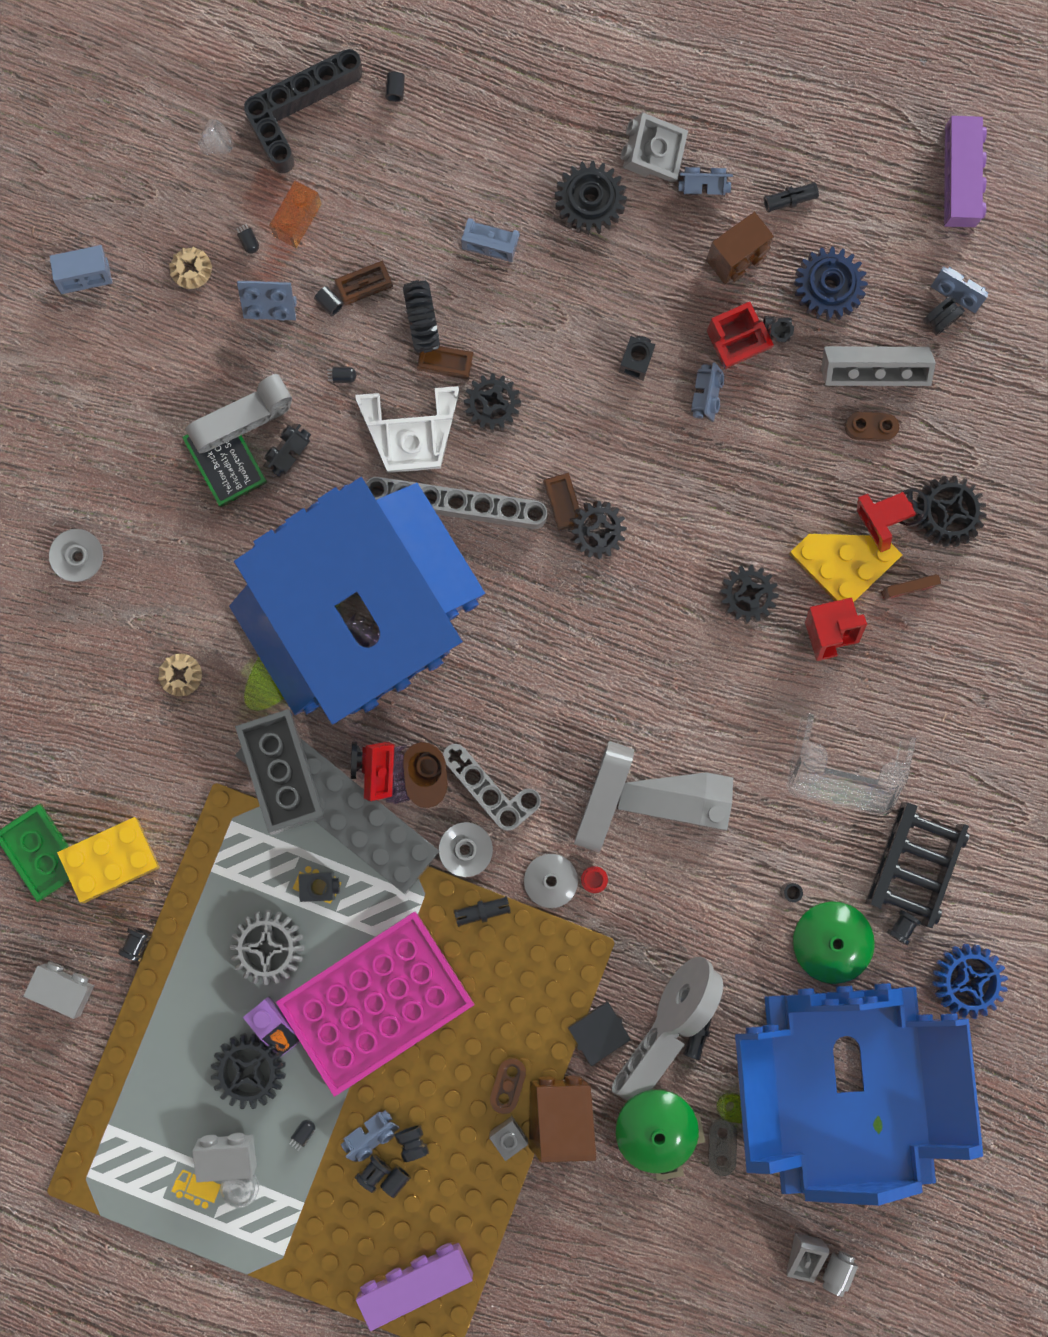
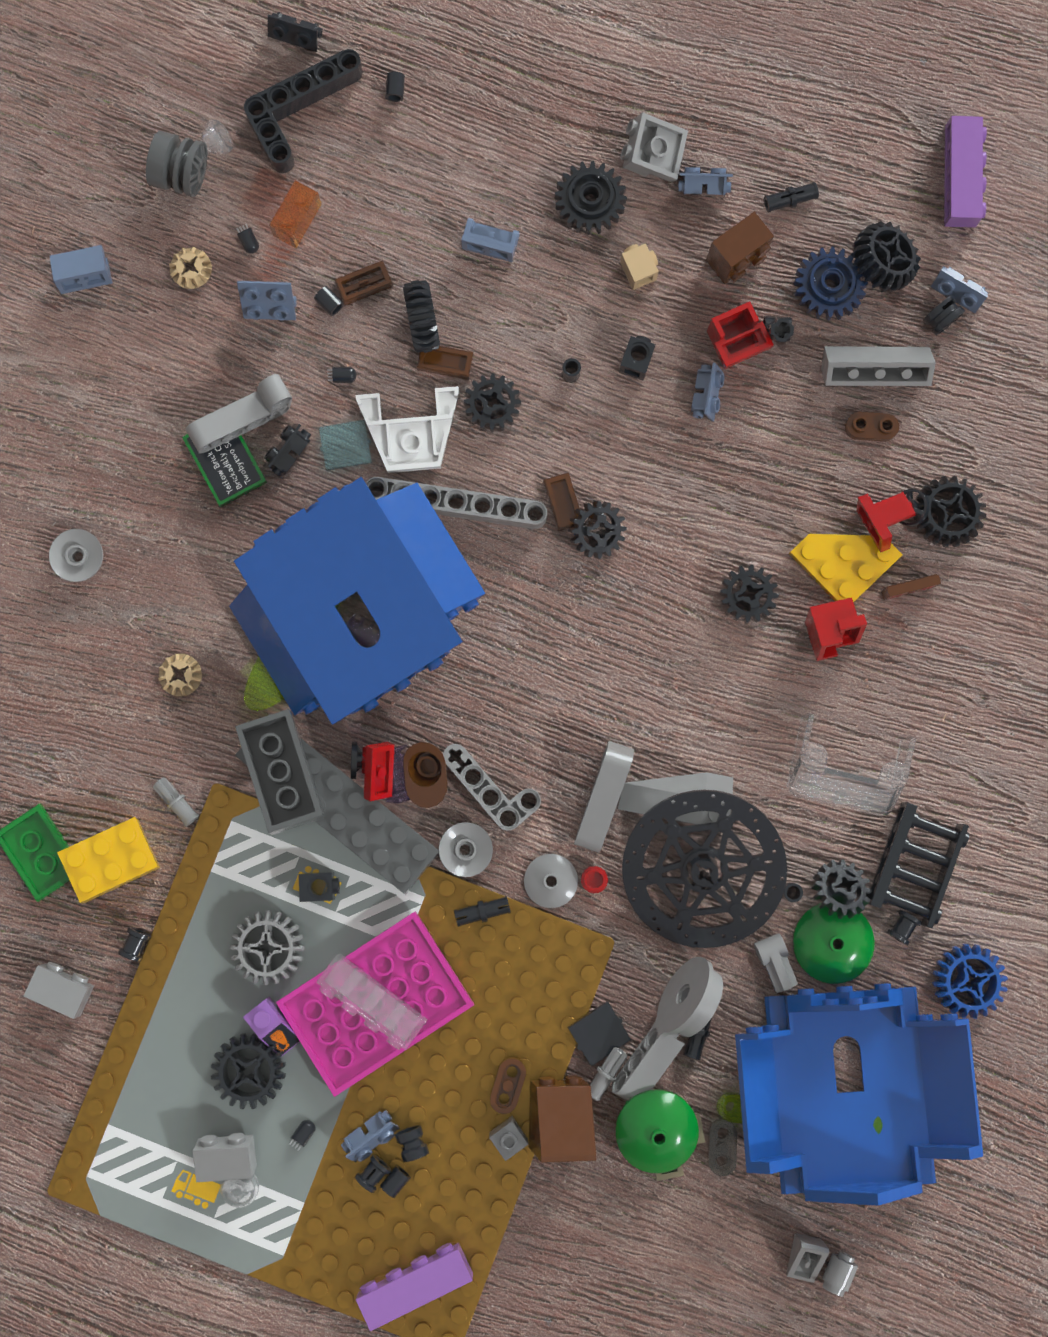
none -> dark grey wheel [146,131,208,197]
none -> light grey axle [153,777,199,827]
none -> black hinge [268,12,323,52]
none -> clear brick [316,954,428,1050]
none -> clear light blue piece [319,420,372,471]
none -> black hinge [562,358,581,383]
none -> light grey axle [590,1047,627,1101]
none -> tan brick [620,244,659,290]
none -> black piece [622,790,787,948]
none -> light grey piece [754,933,798,993]
none -> black gear [811,859,872,919]
none -> black gear [851,221,921,293]

